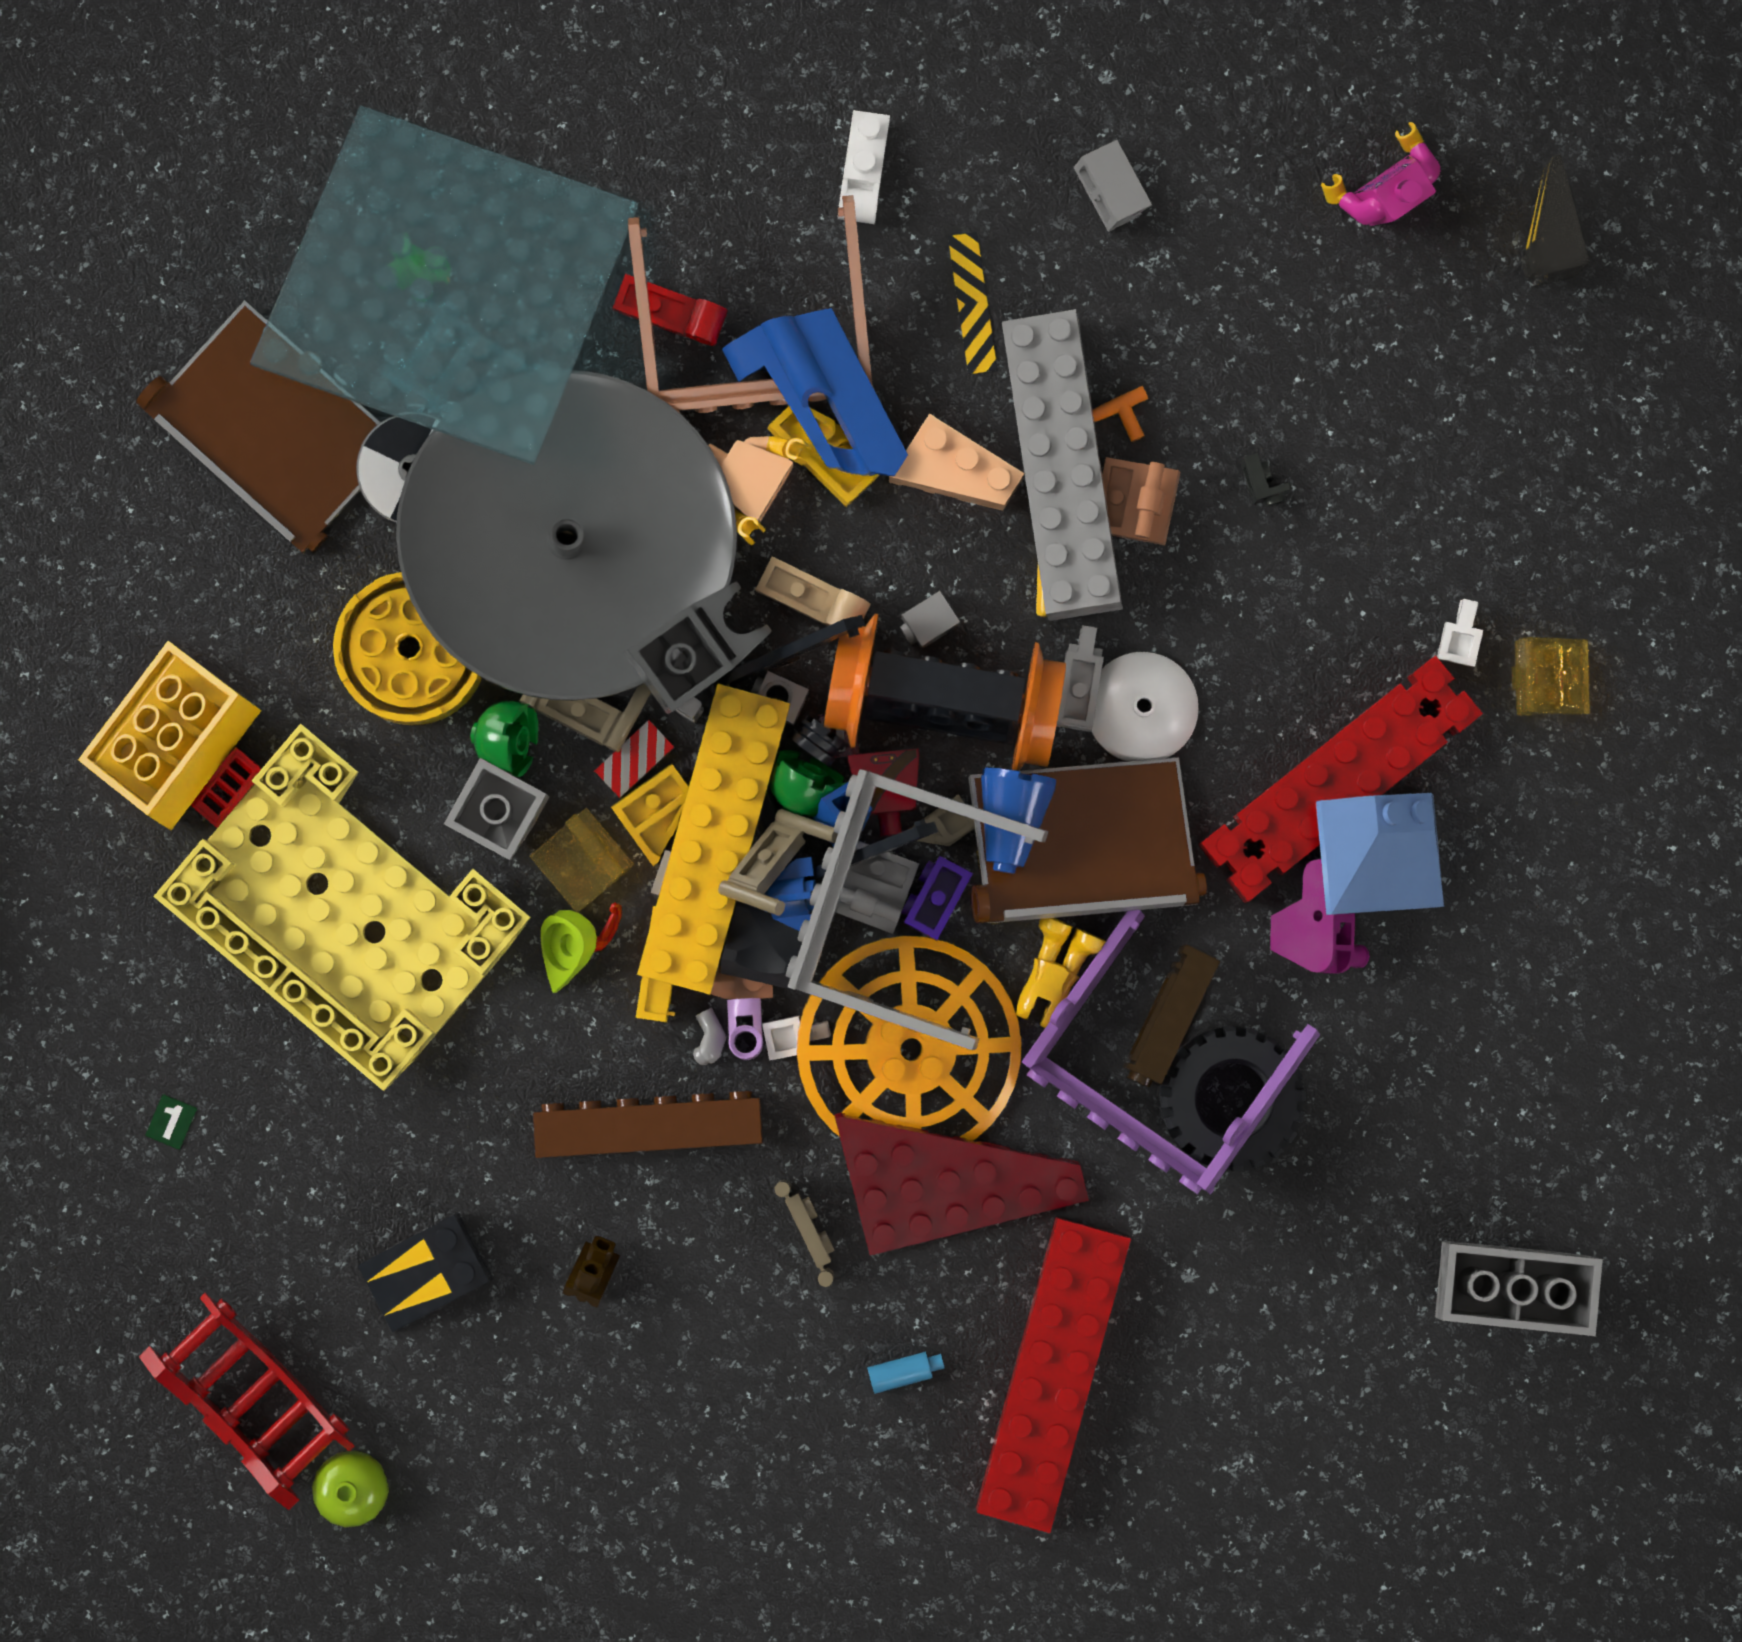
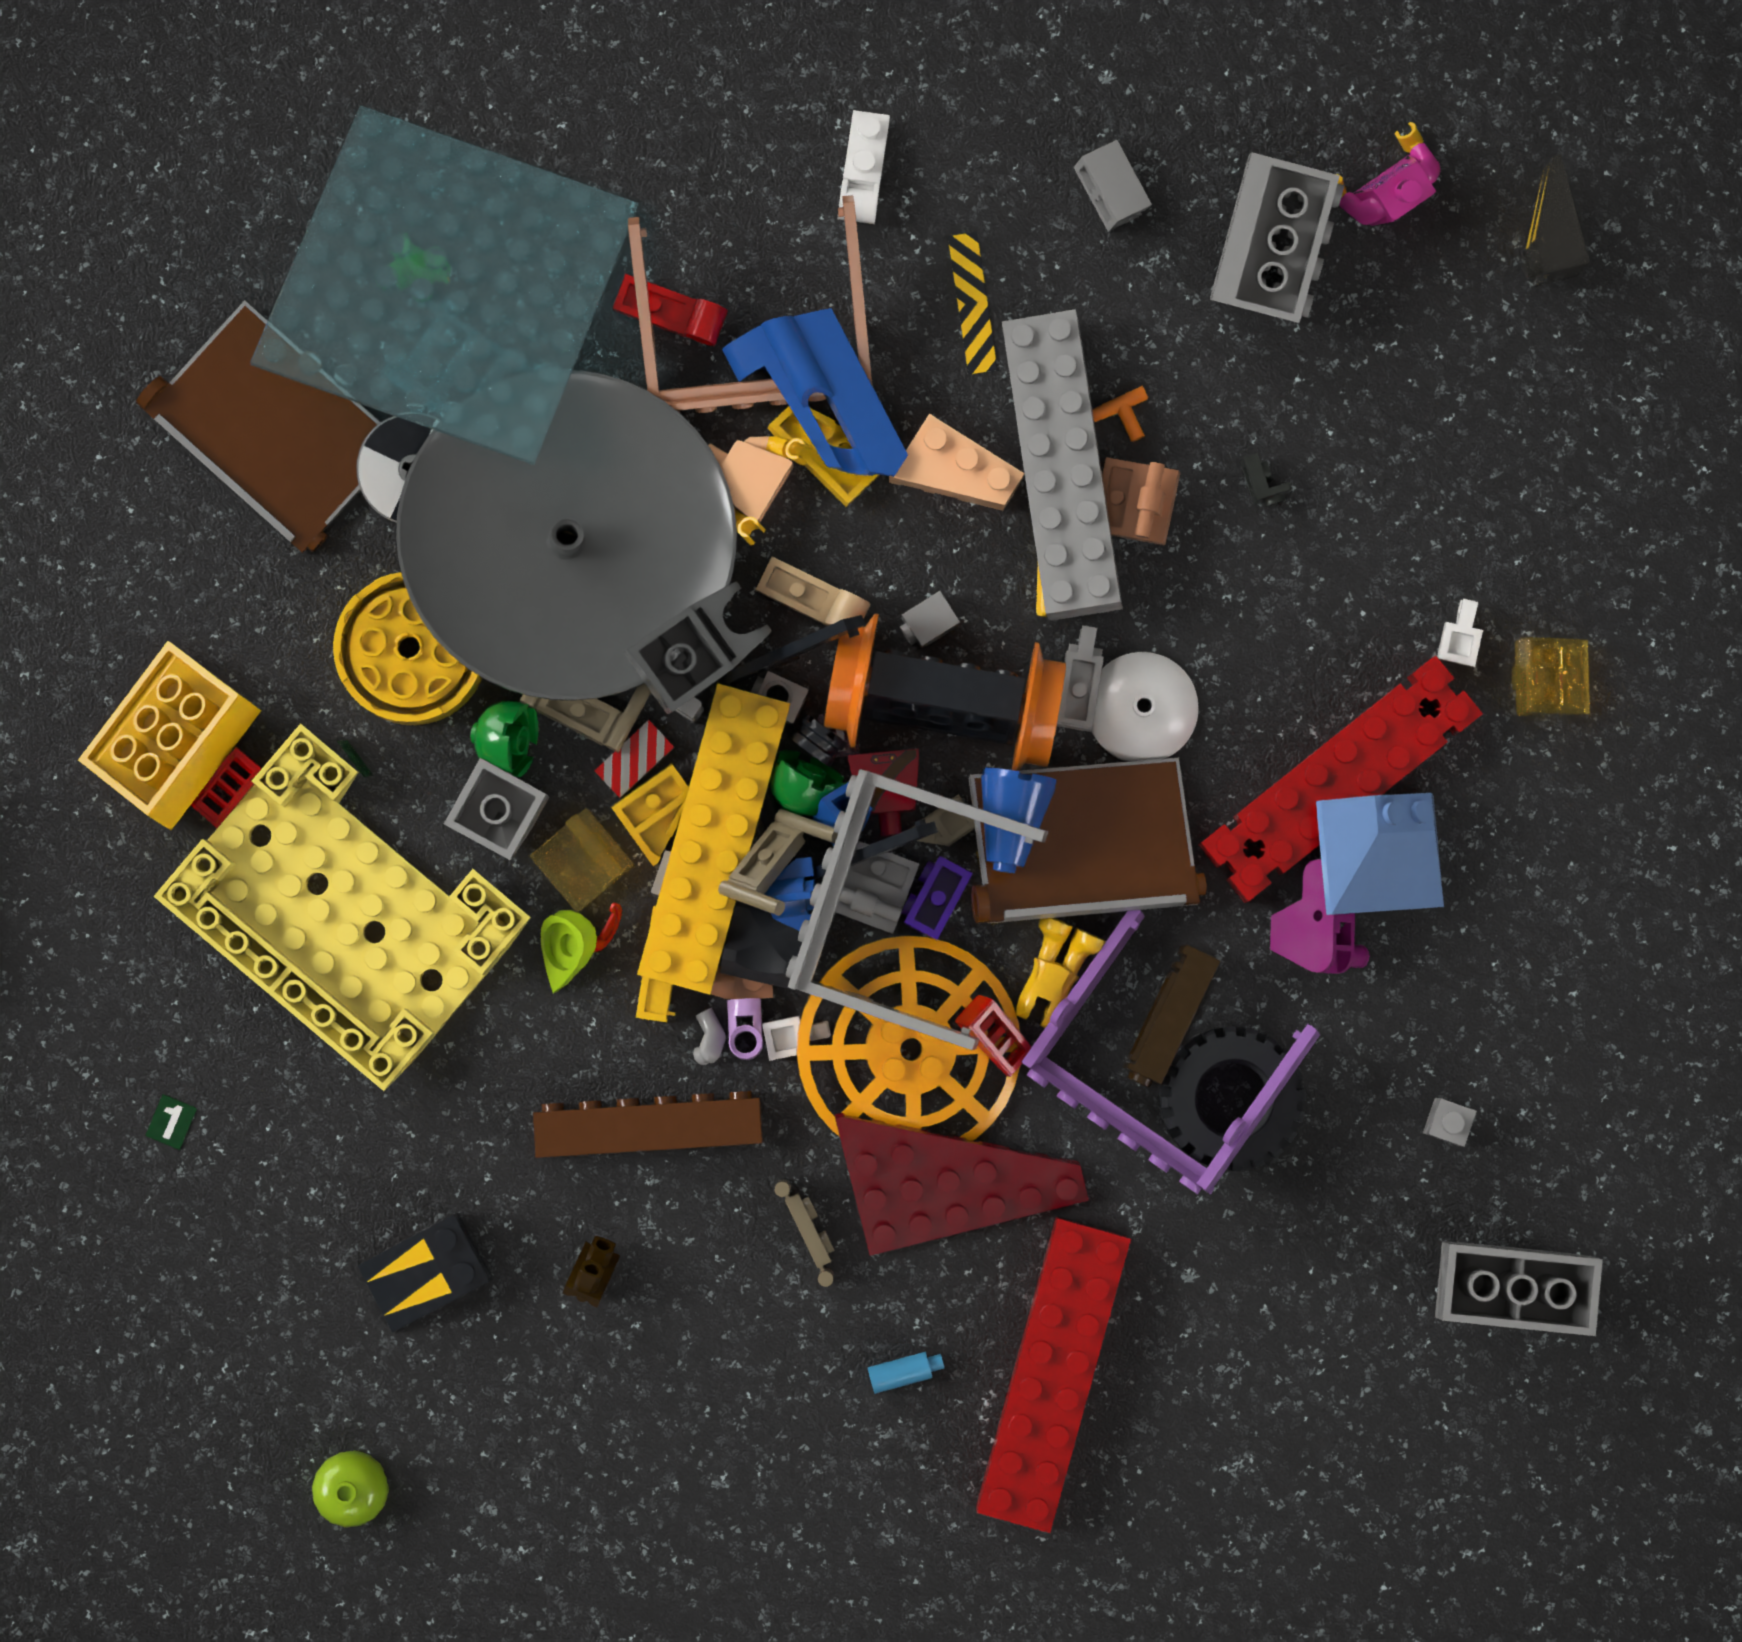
red fence [139,1293,354,1510] -> none
none -> dark green sticker [337,740,374,777]
none -> red slope [955,995,1032,1077]
none -> light grey brick [1210,152,1344,323]
none -> light grey brick [1423,1098,1477,1147]

